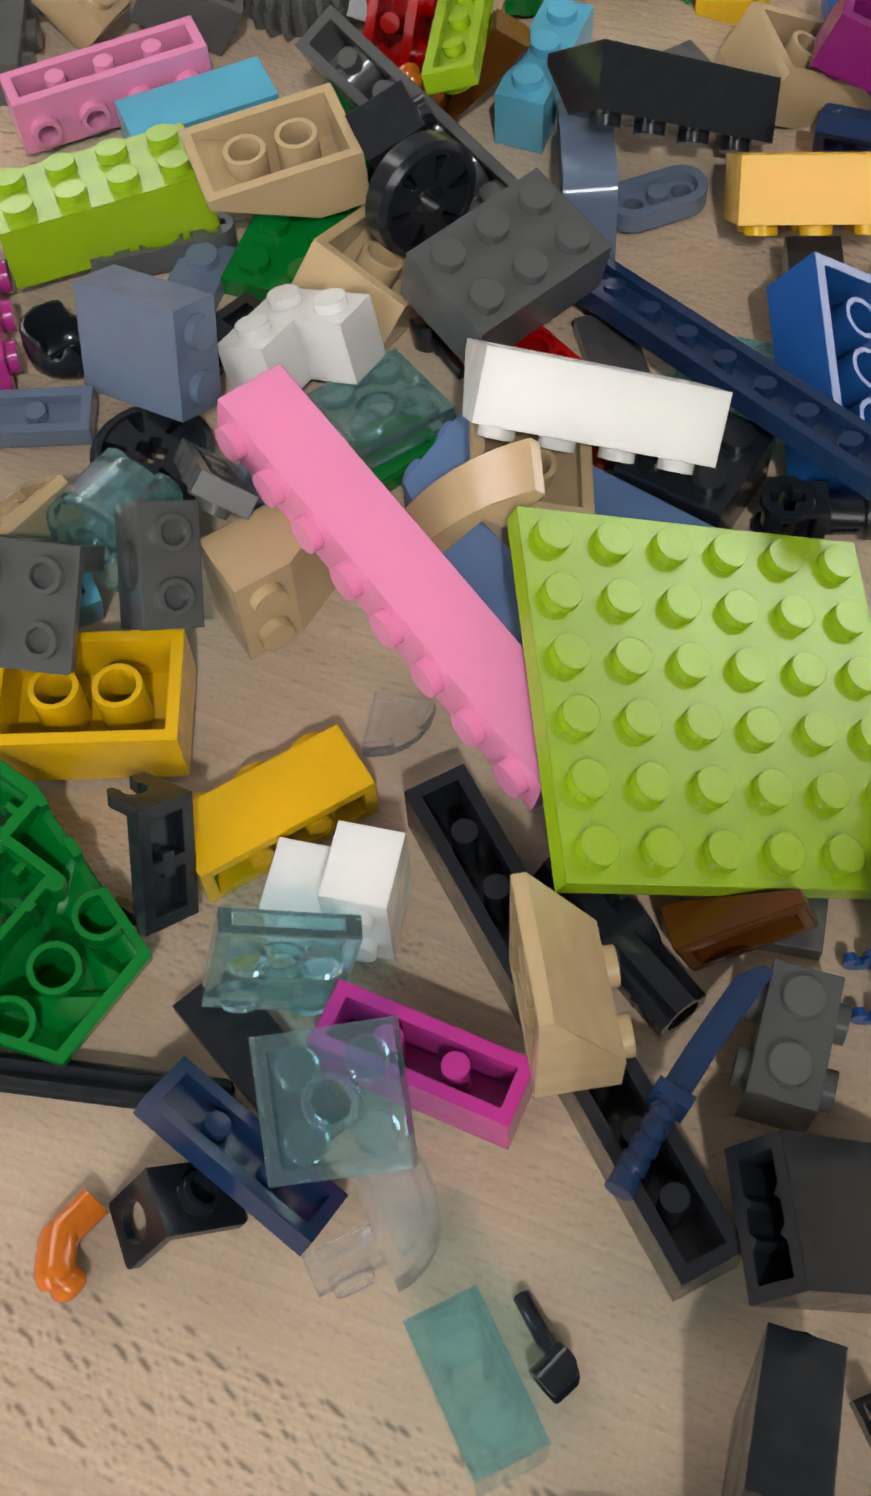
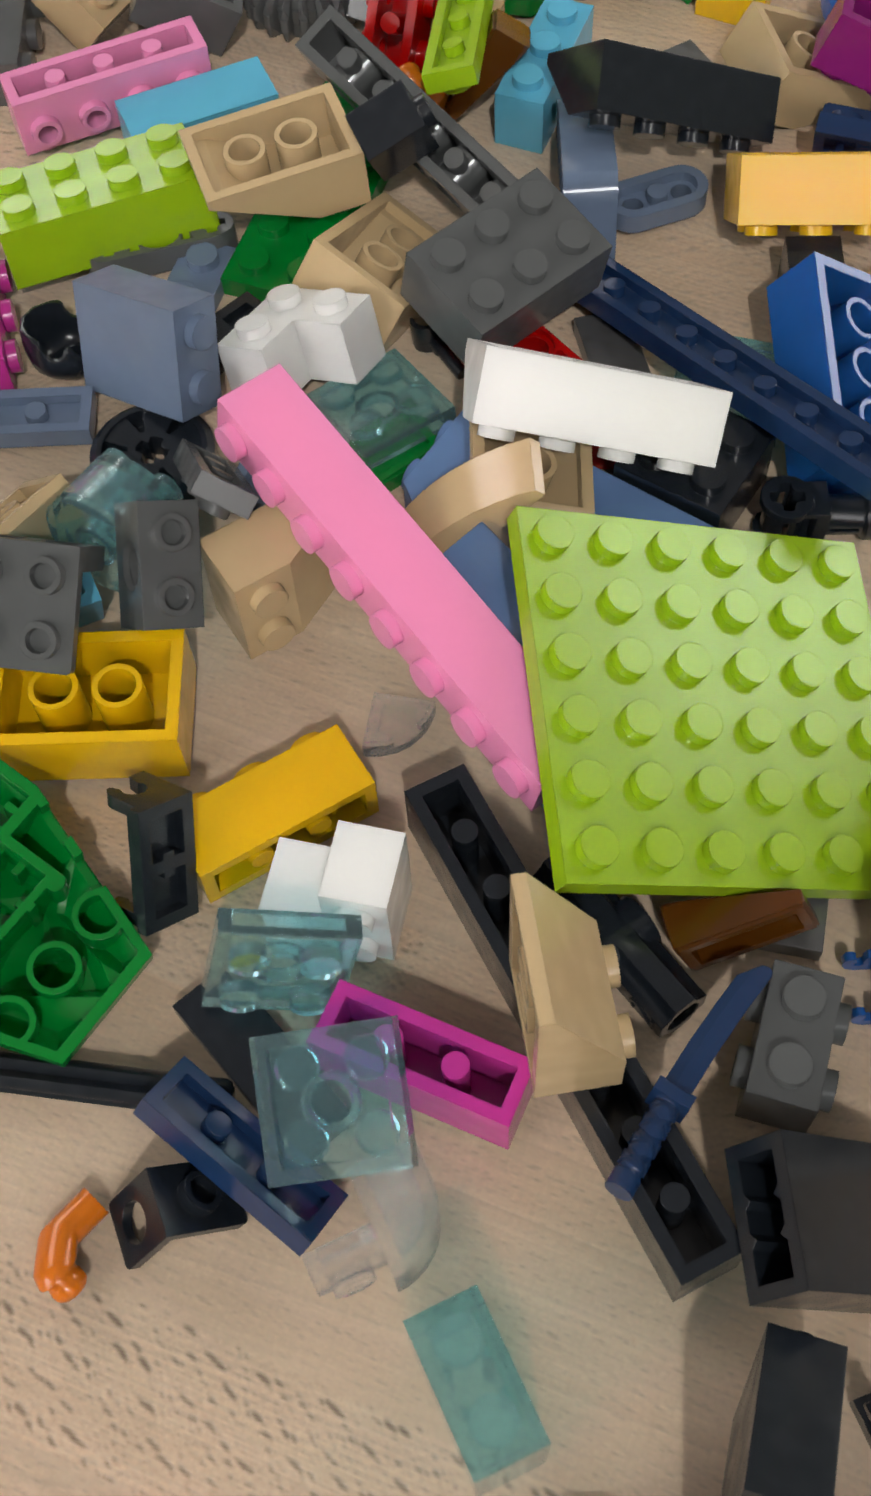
black wheel [365,130,476,257] -> none
black hand [513,1290,580,1404] -> none

